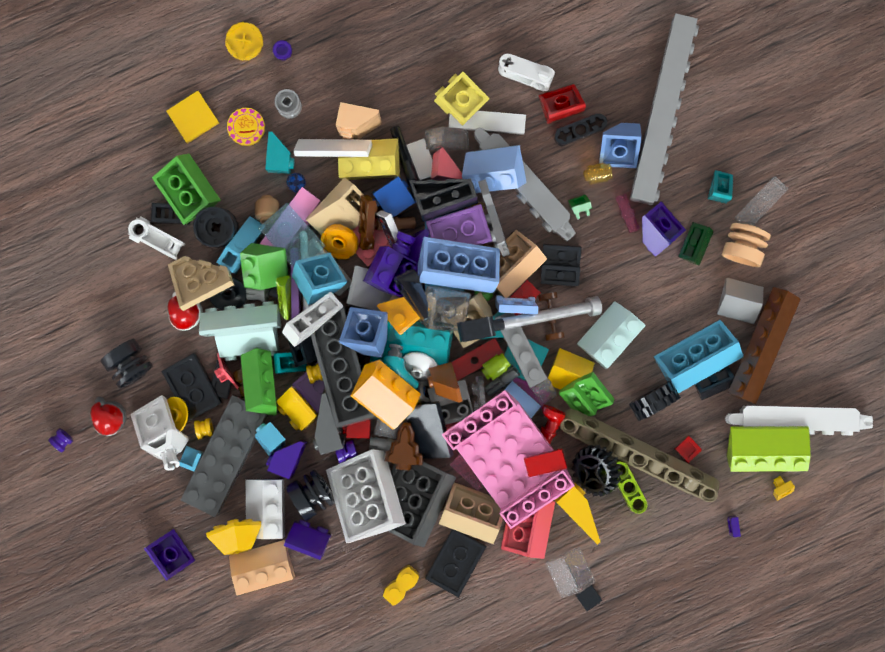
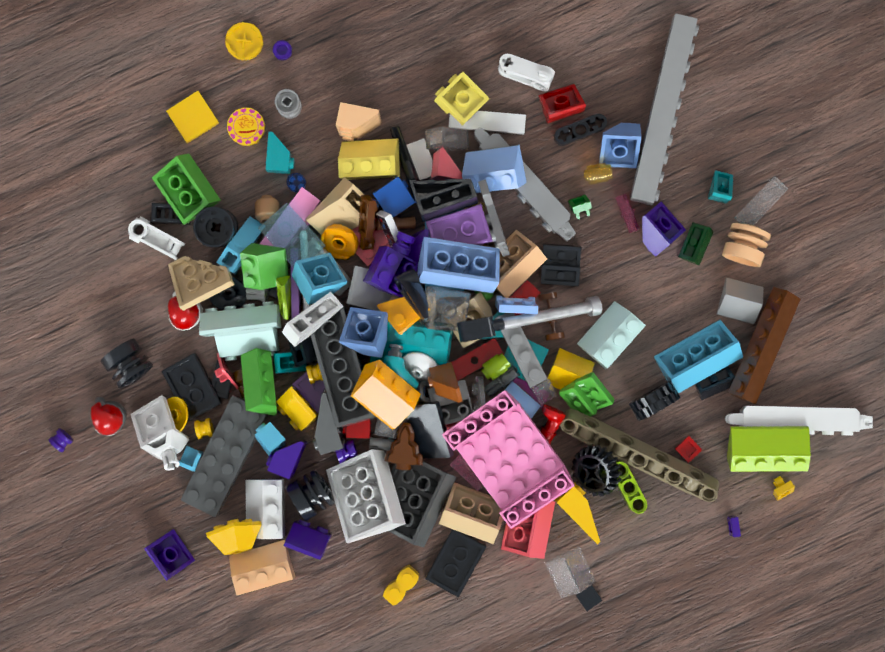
white tile [294,139,372,157] -> none
red tile [524,448,567,477] -> none

